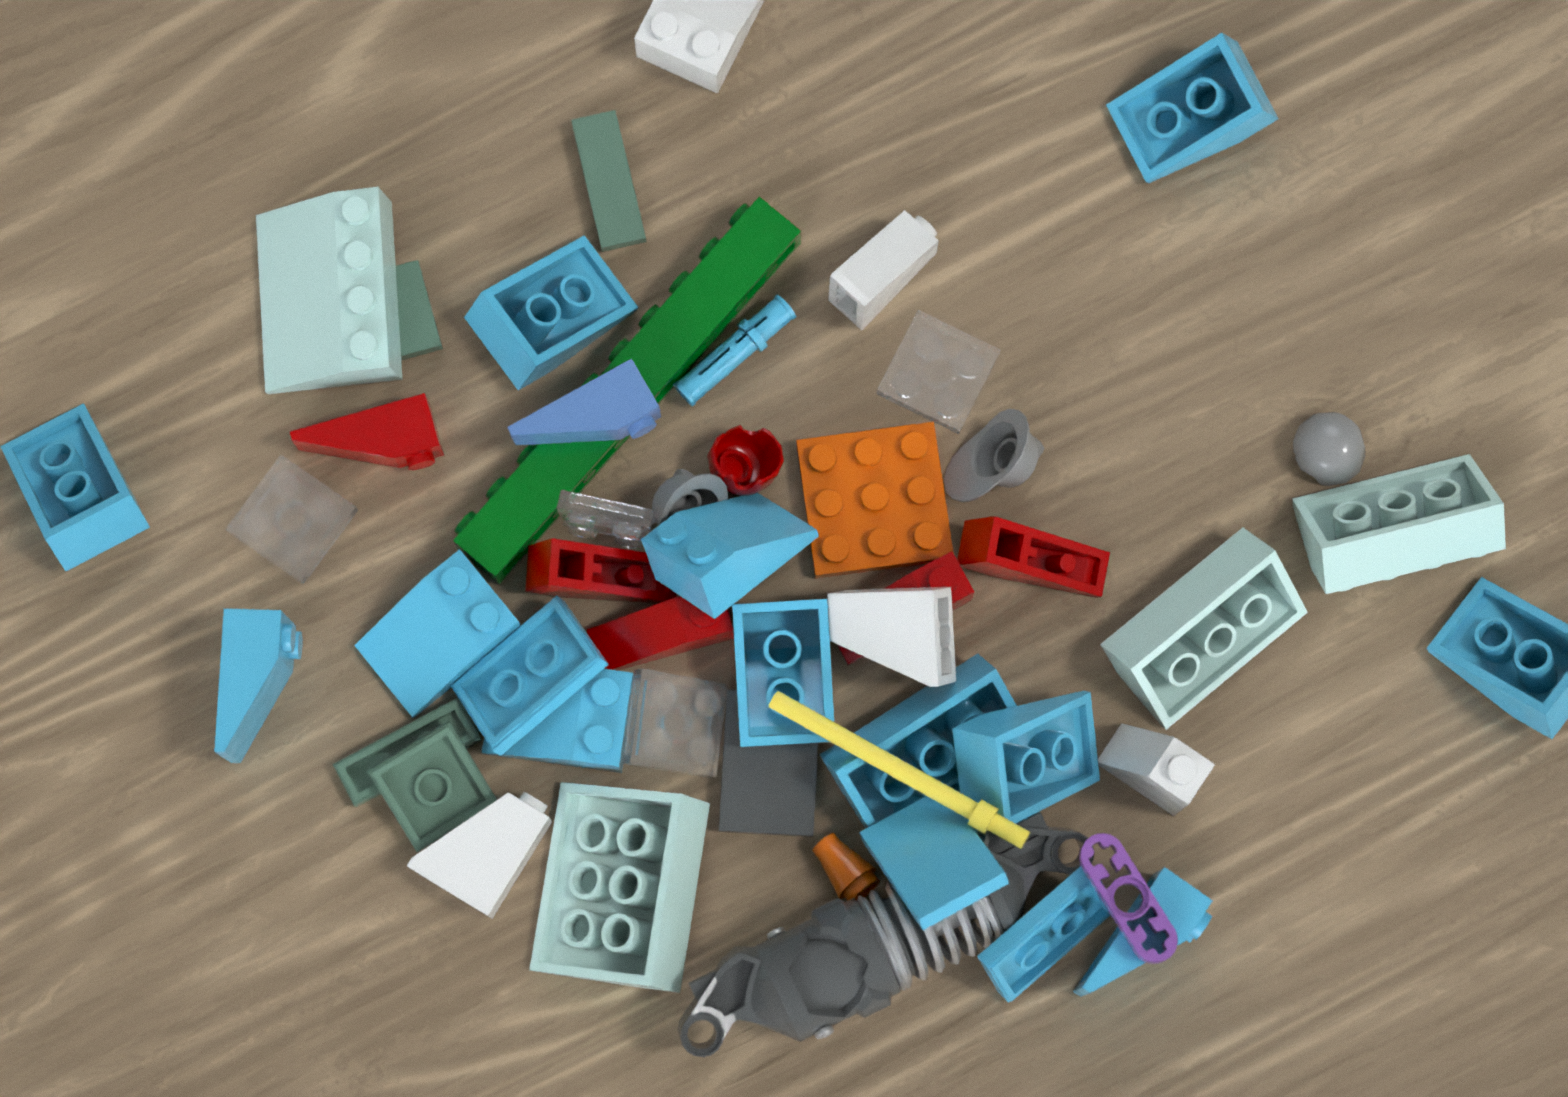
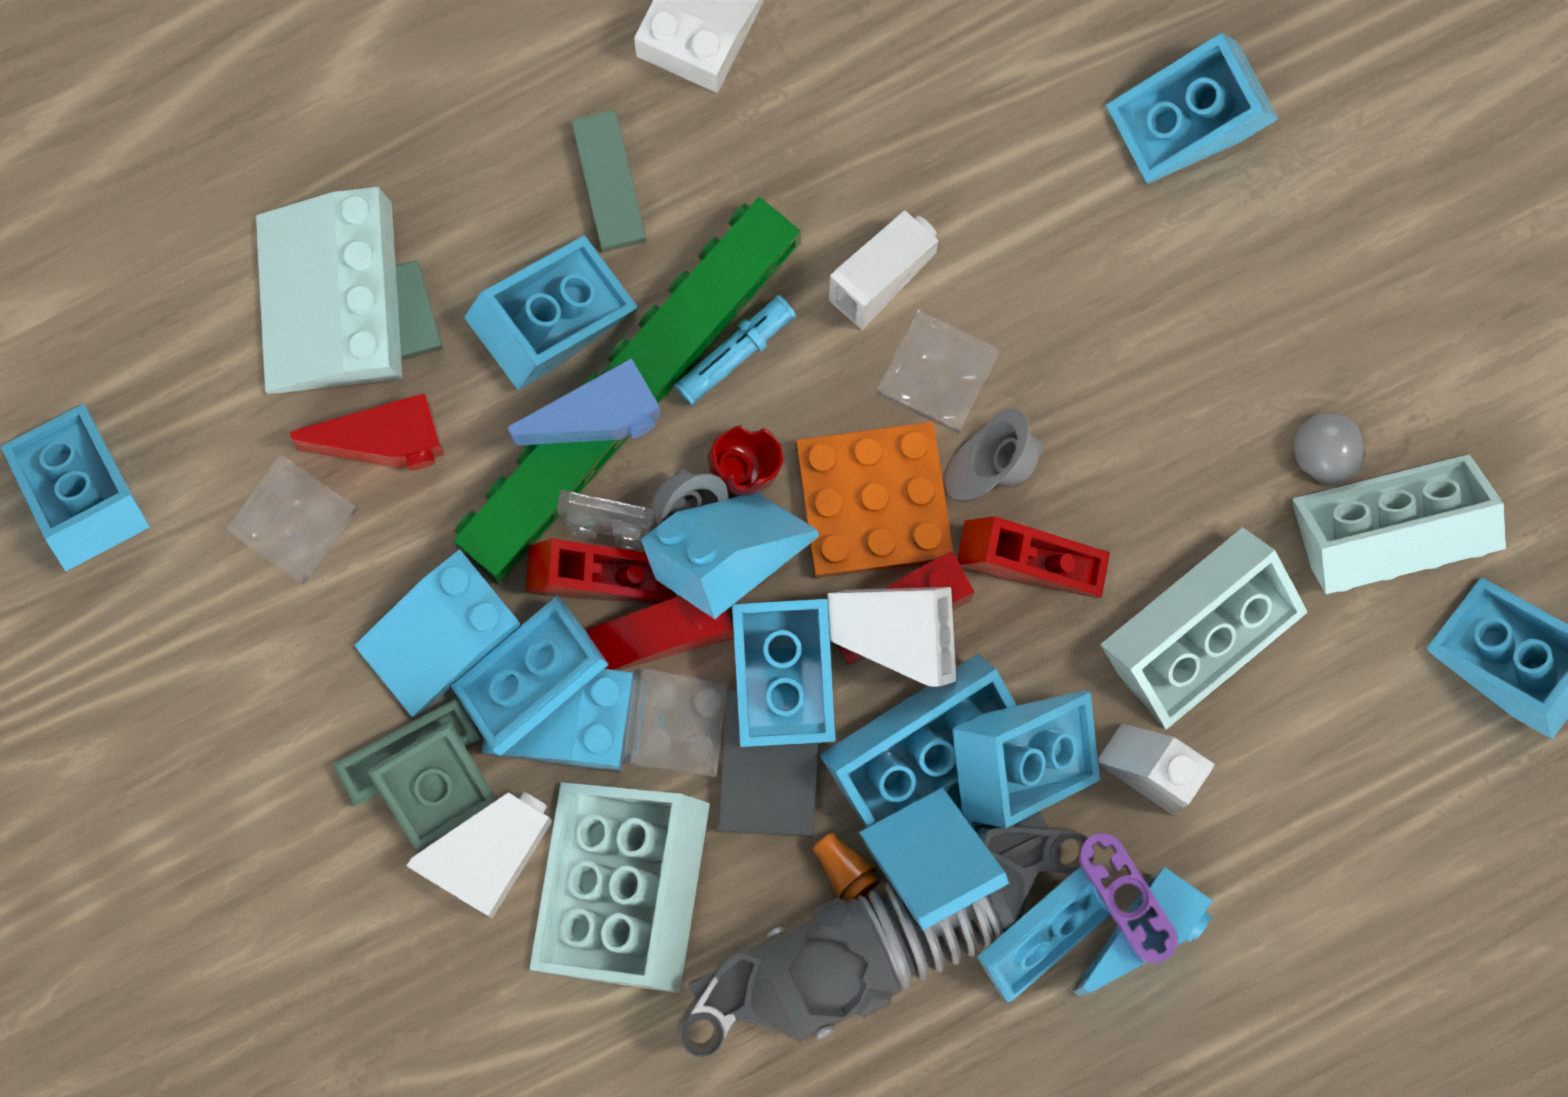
medium azure slope [214,608,303,763] -> none
light yellow bar [769,691,1030,849] -> none

